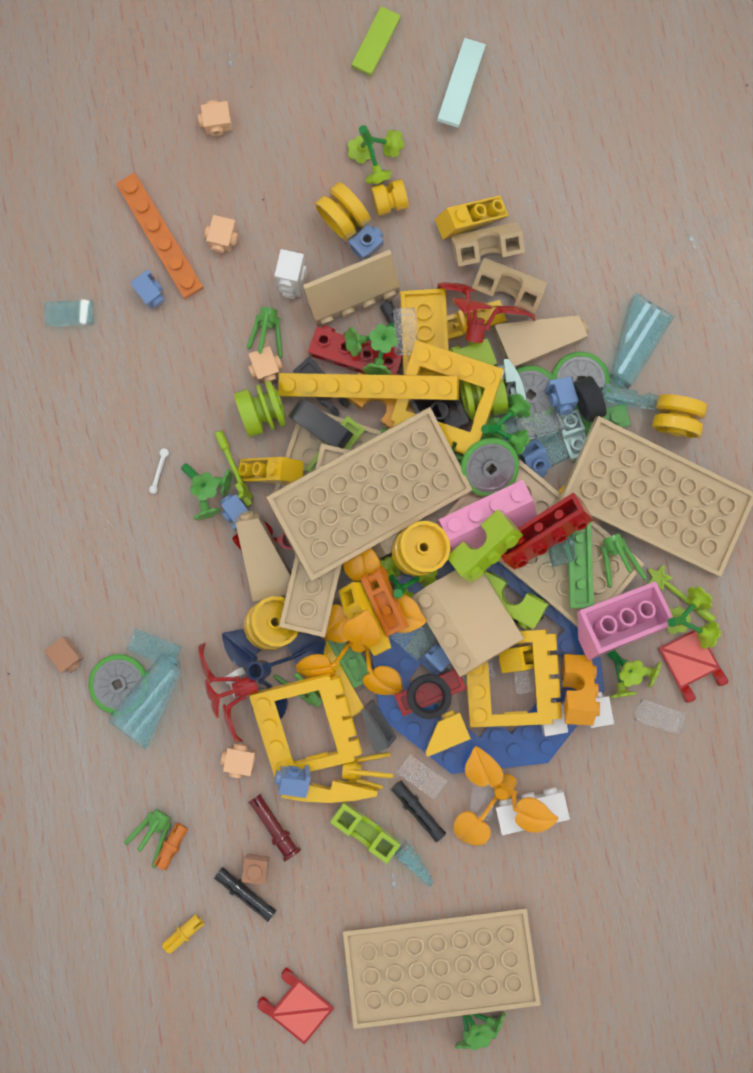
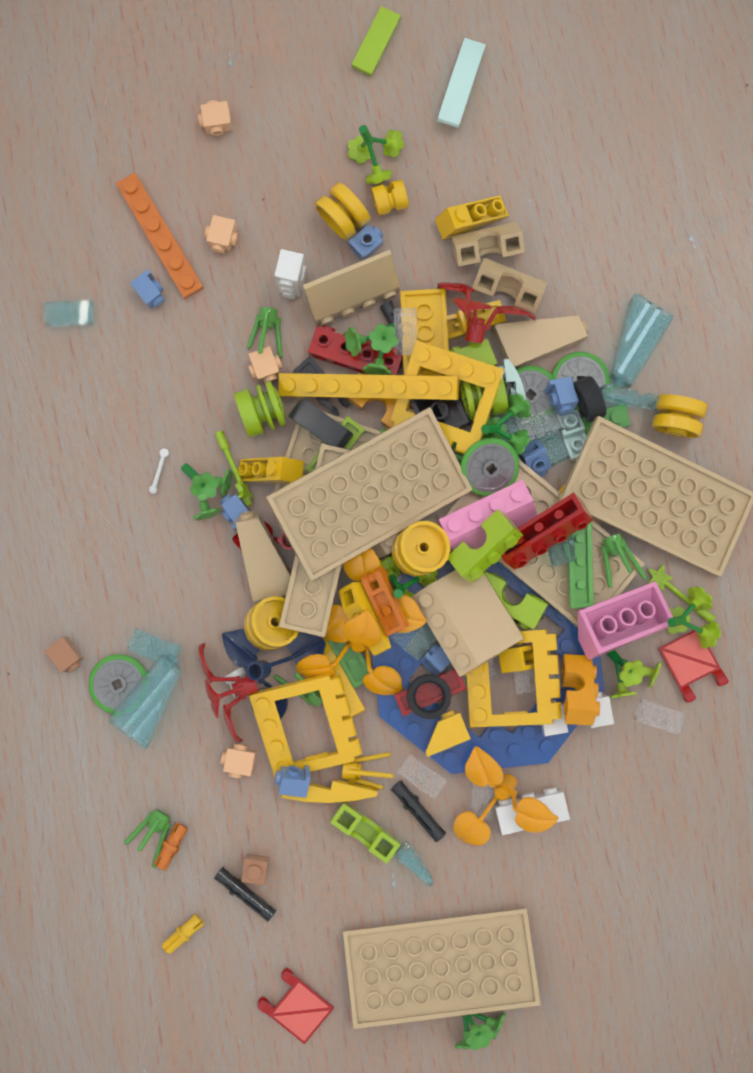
dark red pin [248,794,301,862] -> none
dark grey slope [361,699,396,753] -> none

